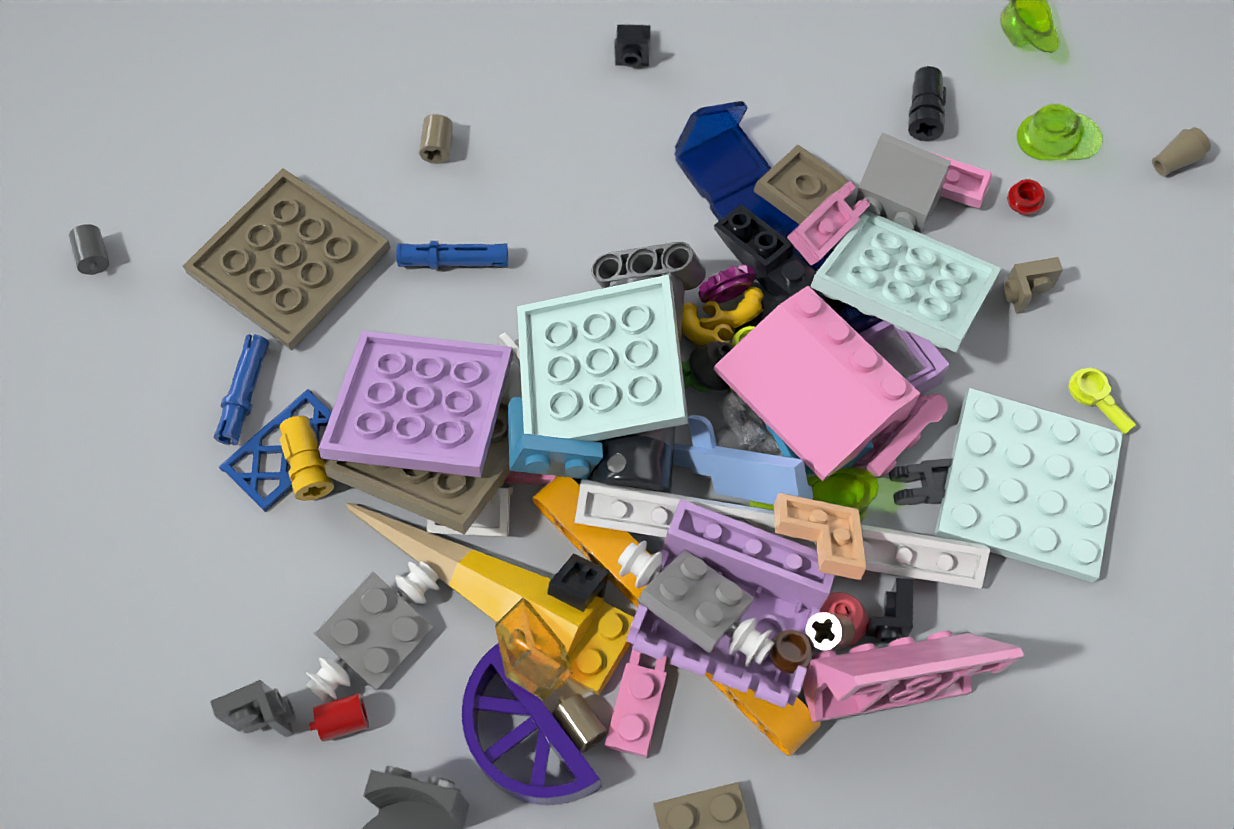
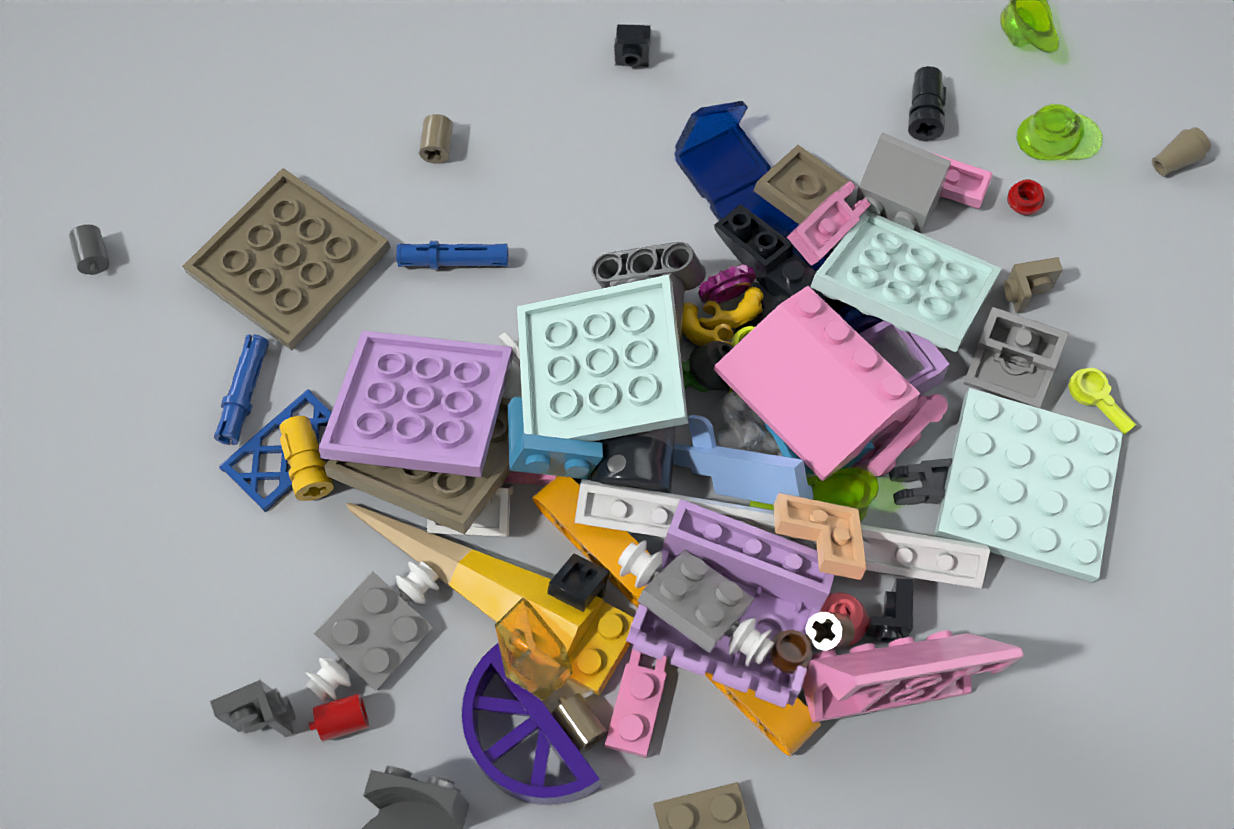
none -> light grey brick [964,307,1069,408]

